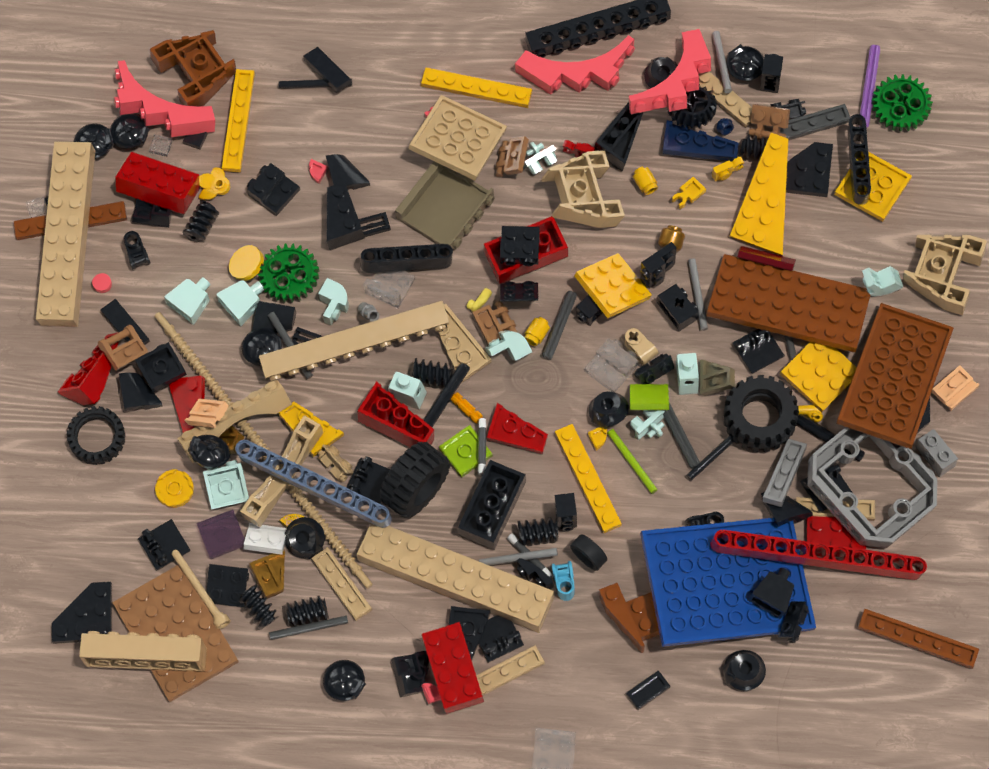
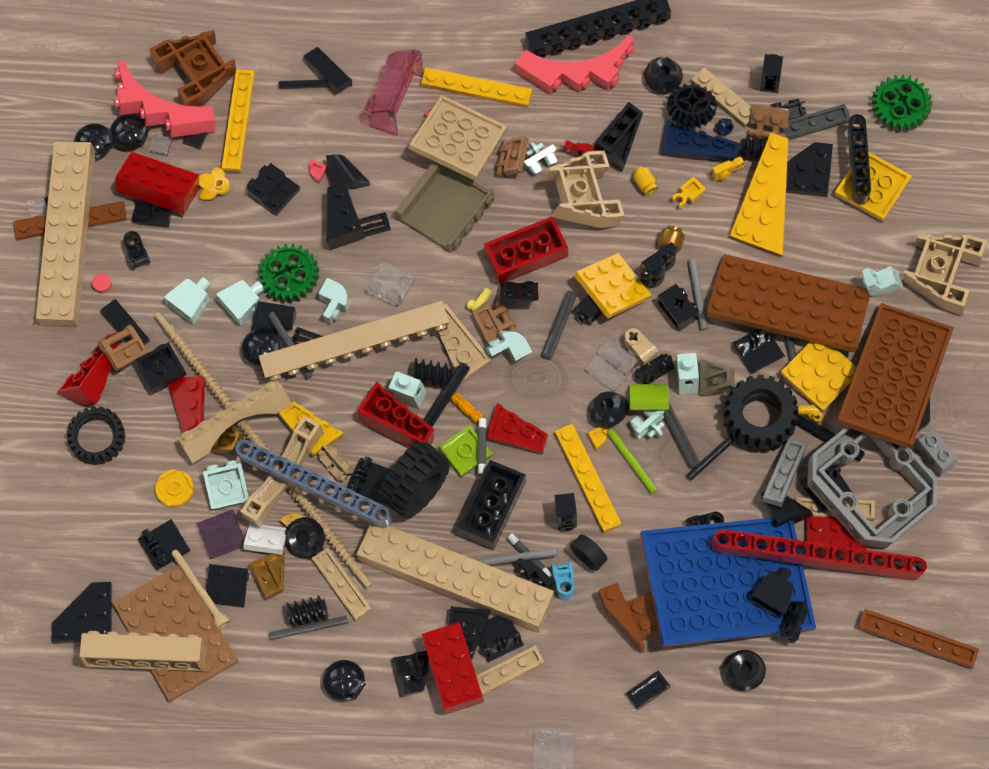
black slope [119,372,163,411] -> none
black piece [182,200,219,242] -> none
light nougat plate [185,399,229,428] -> none
black piece [188,435,230,469] -> none
yellow tile [229,245,264,281] -> none
black piece [239,584,279,629] -> none
light grey pin [358,302,379,322] -> none
black beam [360,244,453,273] -> none
coral tile [421,683,441,704] -> none
black plate [500,226,540,266] -> none
black piece [517,517,559,545] -> none
yellow brick [524,317,550,346] -> none
coral arch [629,29,711,114] -> none
light grey bar [712,31,732,93] -> none
black piece [726,44,764,81] -> none
dark red tile [737,246,796,271] -> none
medium lavender axle [859,45,880,128] -> none
light nougat plate [932,366,979,411] -> none
none -> clear pink windscreen [365,49,424,136]

